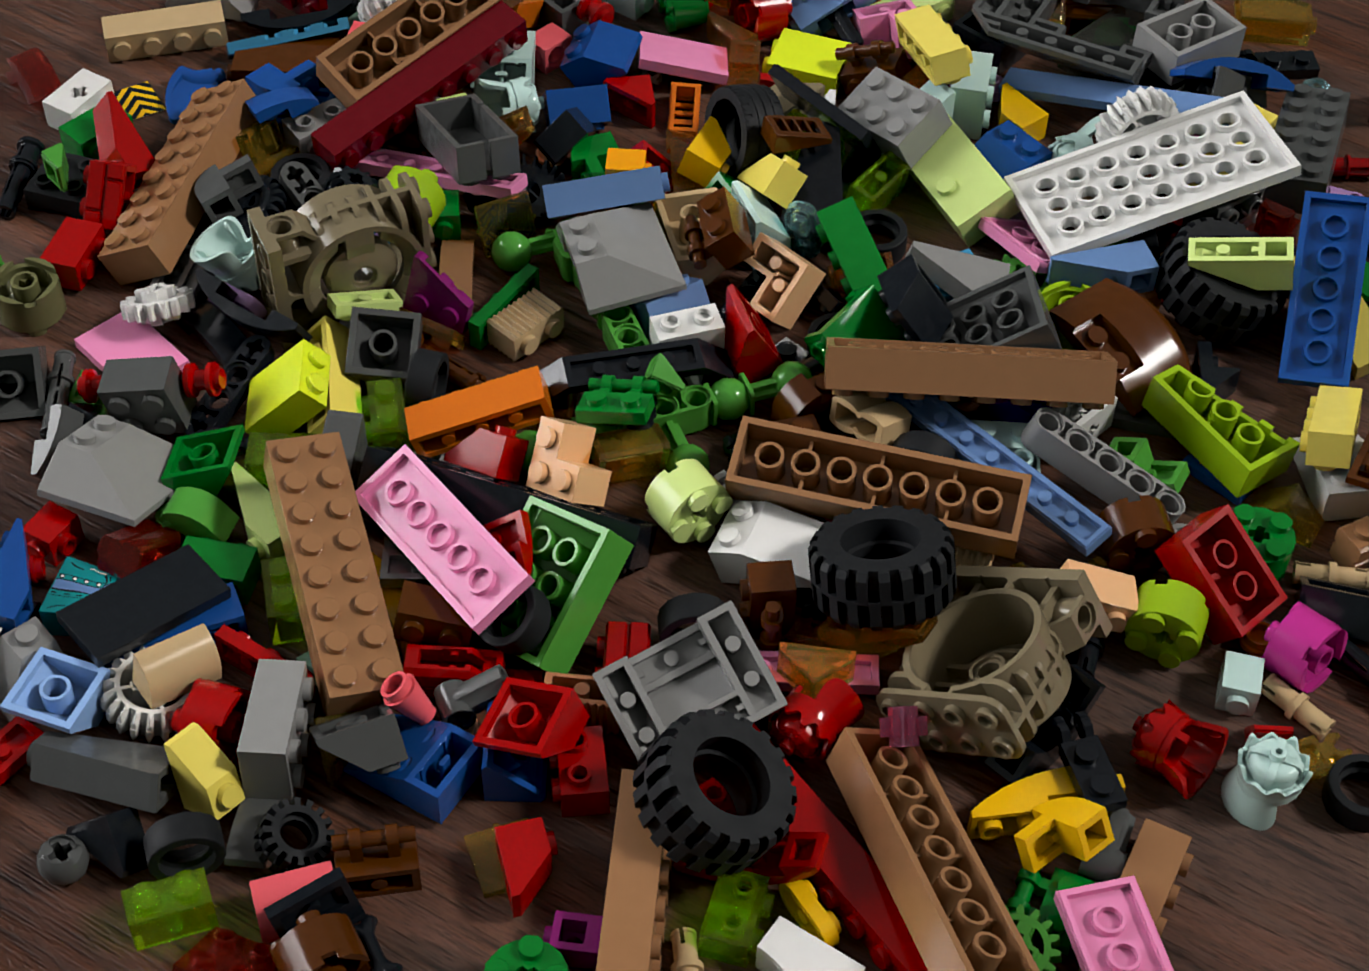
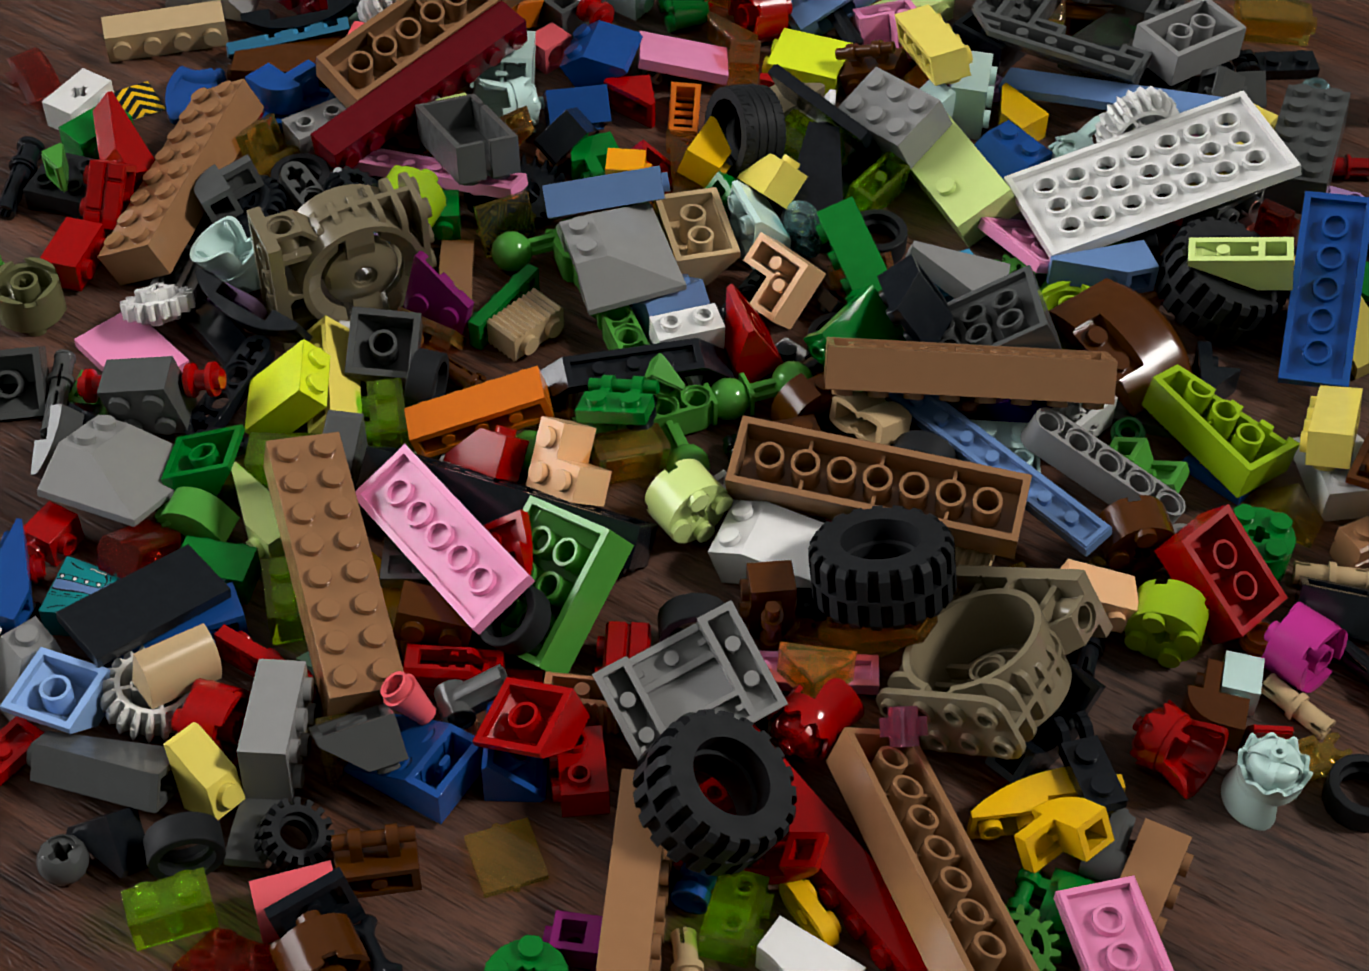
blue slope [245,87,319,124] -> none
yellowish green plate [327,288,403,321] -> none
red slope [494,817,558,918] -> none
reddish brown brick [683,186,755,270] -> none
reddish brown slope [761,115,832,154] -> none
blue slope [1169,57,1295,93] -> none
none -> blue wheel [670,862,721,915]
none -> green plate [1110,417,1146,441]
none -> reddish brown brick [1181,658,1250,752]

